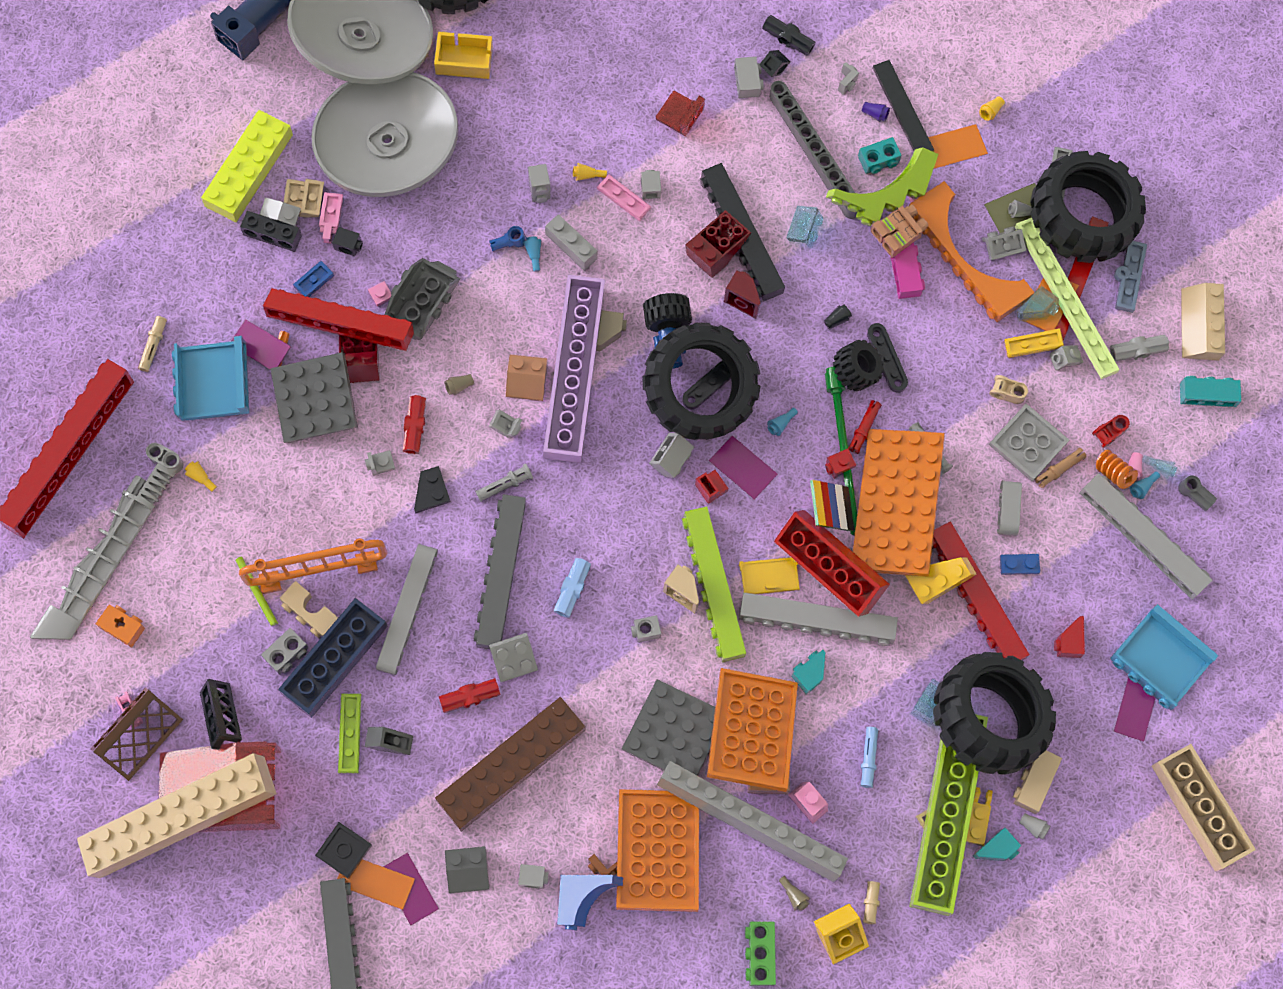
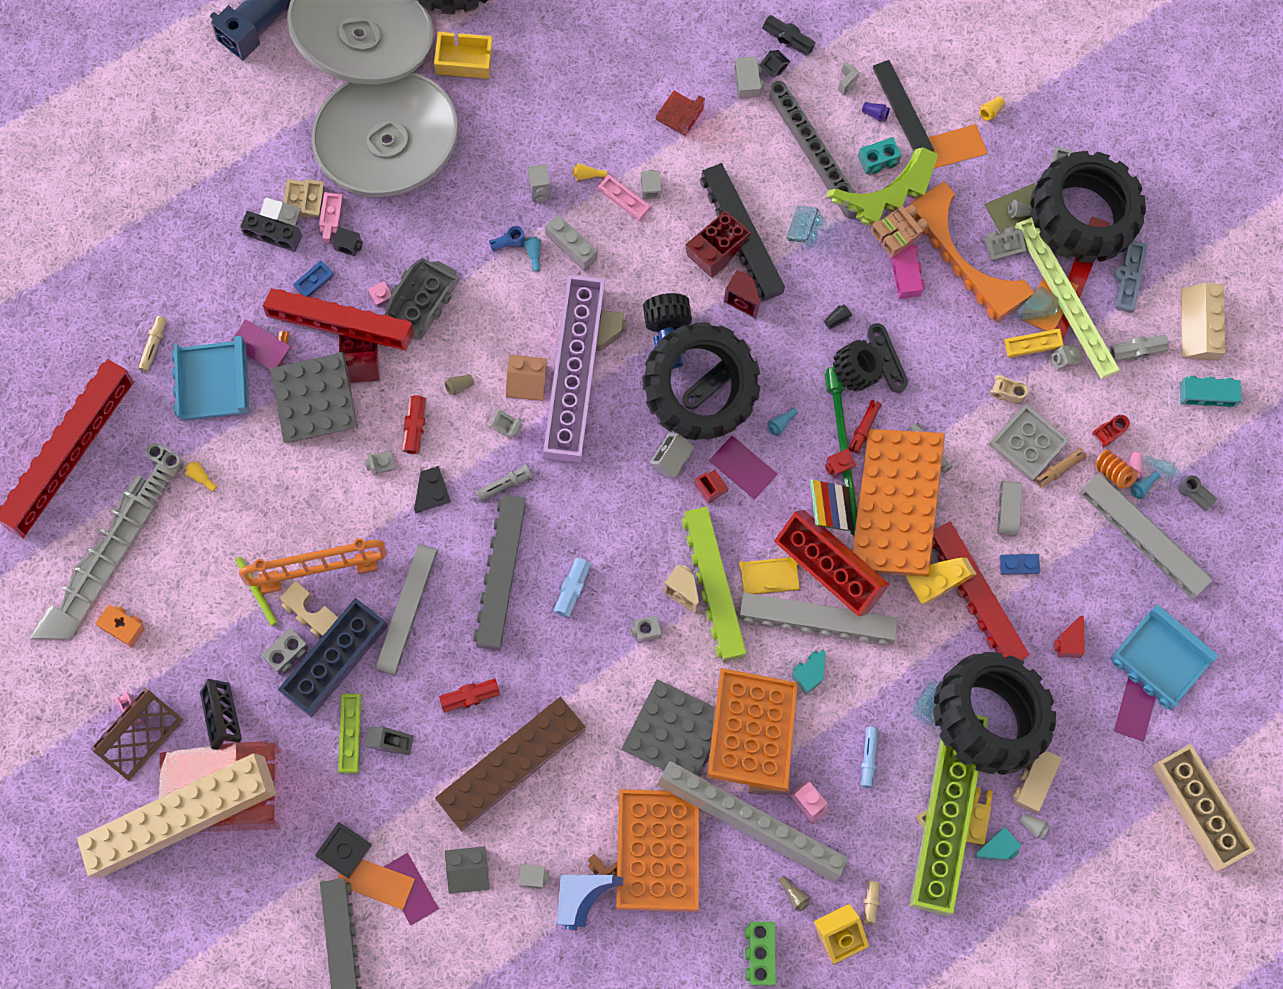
neon yellow brick [201,110,293,223] -> none
light grey plate [489,633,538,682] -> none

